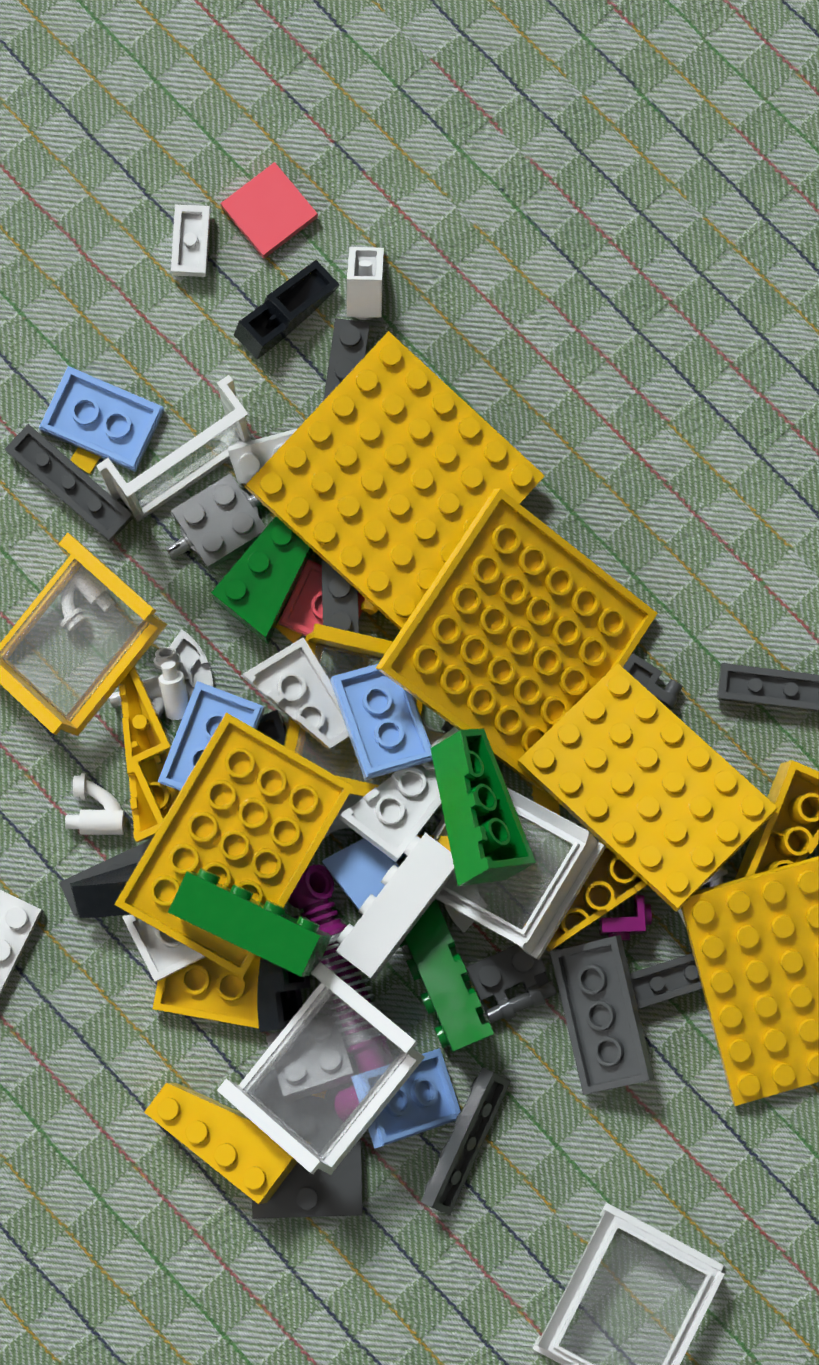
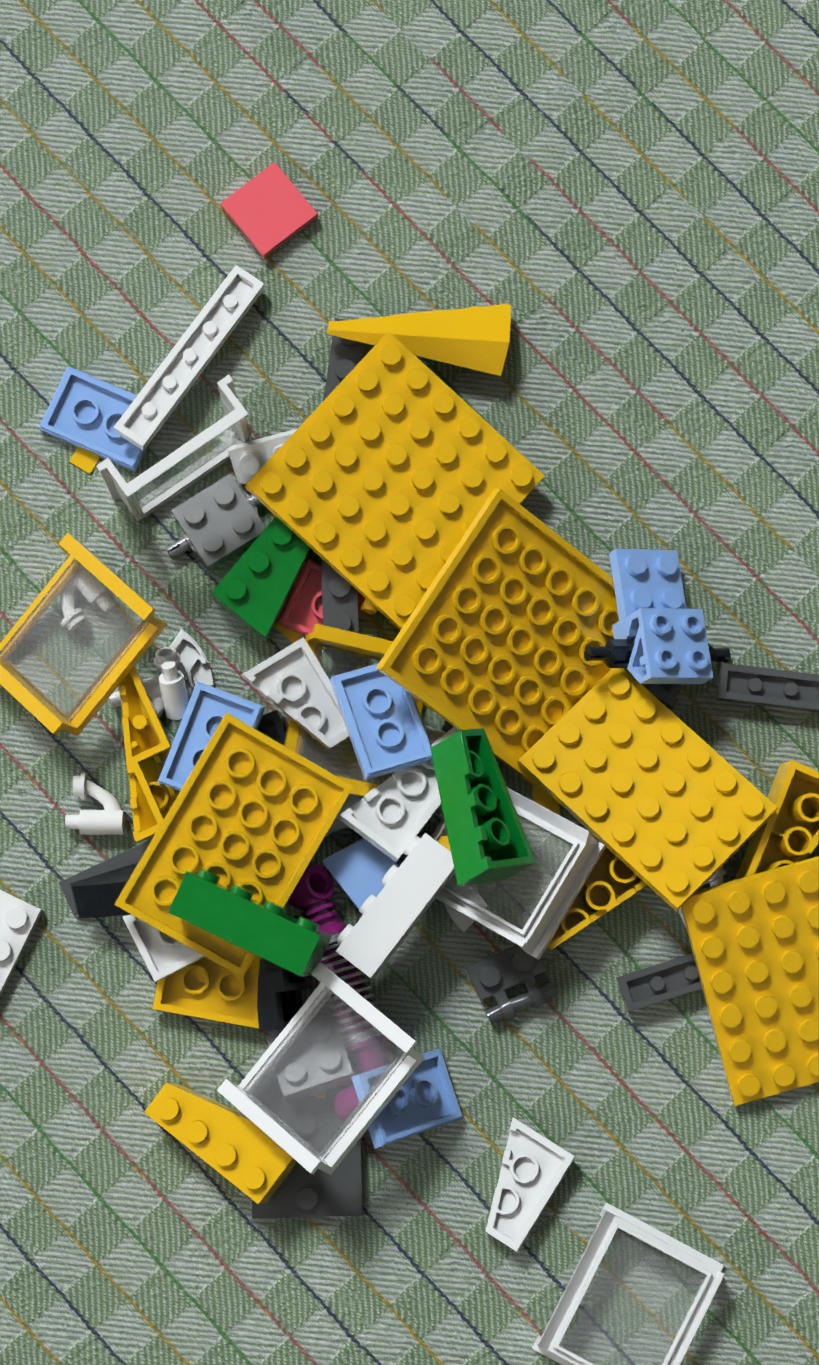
dark grey plate [4,424,134,543] -> none
white plate [171,204,211,277] -> none
black slope [234,260,340,360] -> none
white slope [346,247,384,320] -> none
green wedge [400,900,494,1052] -> none
dark grey plate [421,1067,511,1215] -> none
dark grey plate [550,935,655,1095] -> none
magenta bracket [599,895,652,941] -> none
none -> white plate [114,265,265,451]
none -> yellow wedge [326,303,511,376]
none -> white wing [485,1117,576,1252]
none -> light blue piece [584,548,731,684]

